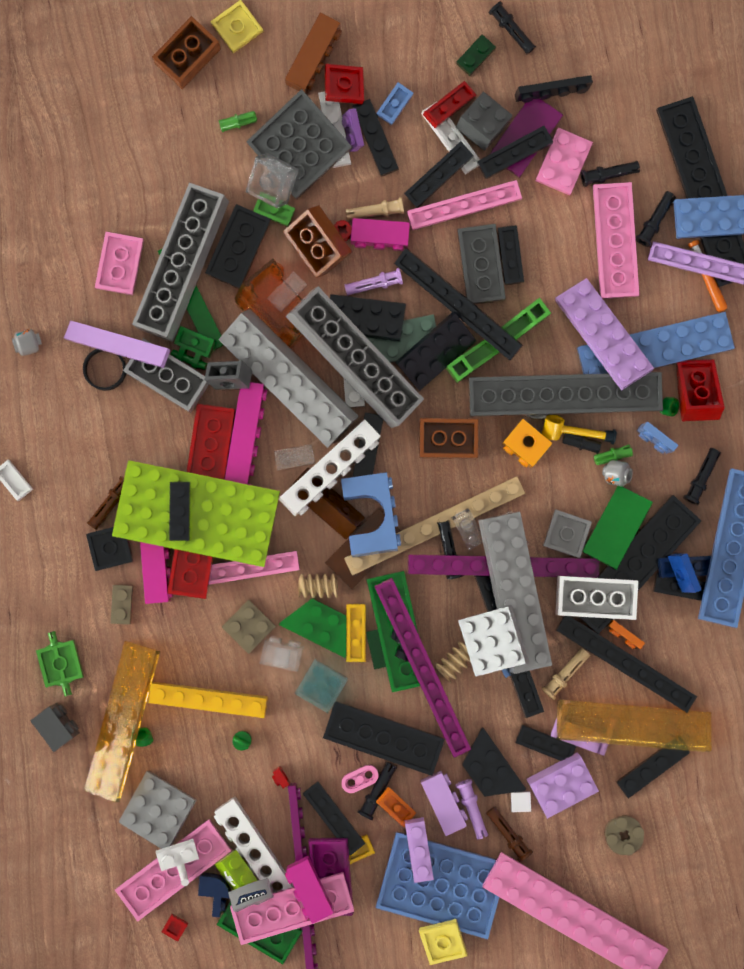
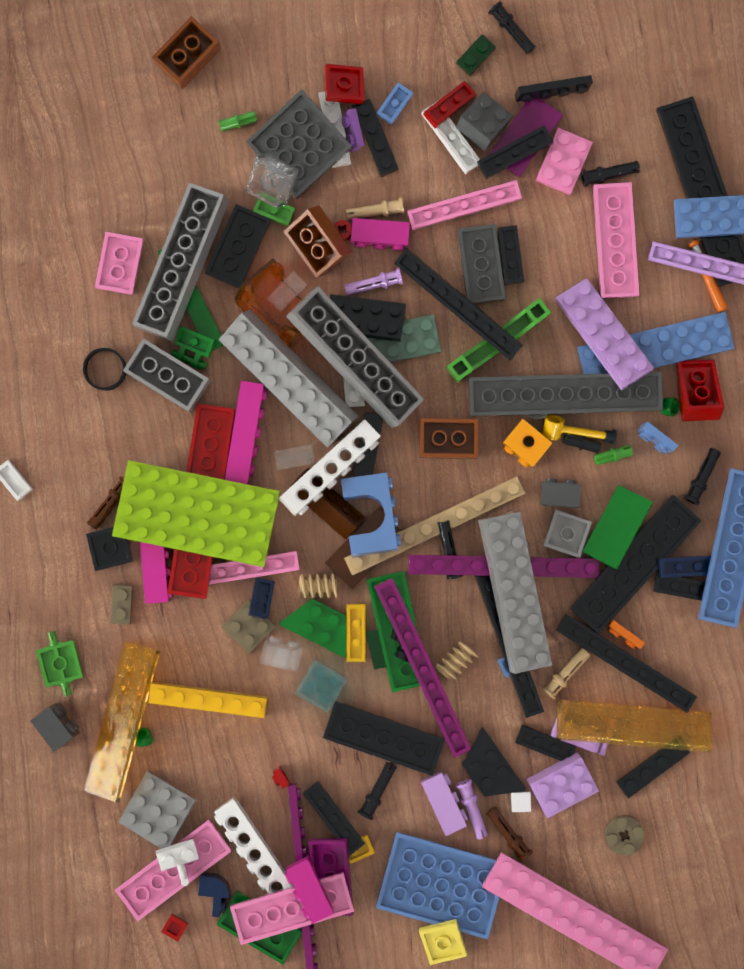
light grey head [12,329,42,356] -> none
lavender tile [64,321,170,368] -> none
black plate [169,482,190,541] -> none
dark grey brick [204,361,252,390] -> none
light yellow tile [210,0,264,54] -> none
lime brick [214,850,258,890] -> none
light grey slope [228,878,274,912] -> none
green tile [232,731,252,751] -> none
dark orange brick [285,12,342,94] -> none
bright pink plate [341,765,378,793] -> none
orange plate [376,787,416,827] -> none
black plate [395,312,477,391] -> none
black plate [404,141,474,208] -> none
lavender brick [404,817,434,883] -> none
clear plate [451,508,483,550] -> none
plate [458,605,529,677] -> none
white brick [555,576,638,620] -> none
light grey head [602,460,633,487] -> none
black pin [635,191,676,247] -> none
blue plate [668,553,701,593] -> none
none -> dark blue plate [248,577,275,620]
none -> dark grey brick [539,478,581,508]

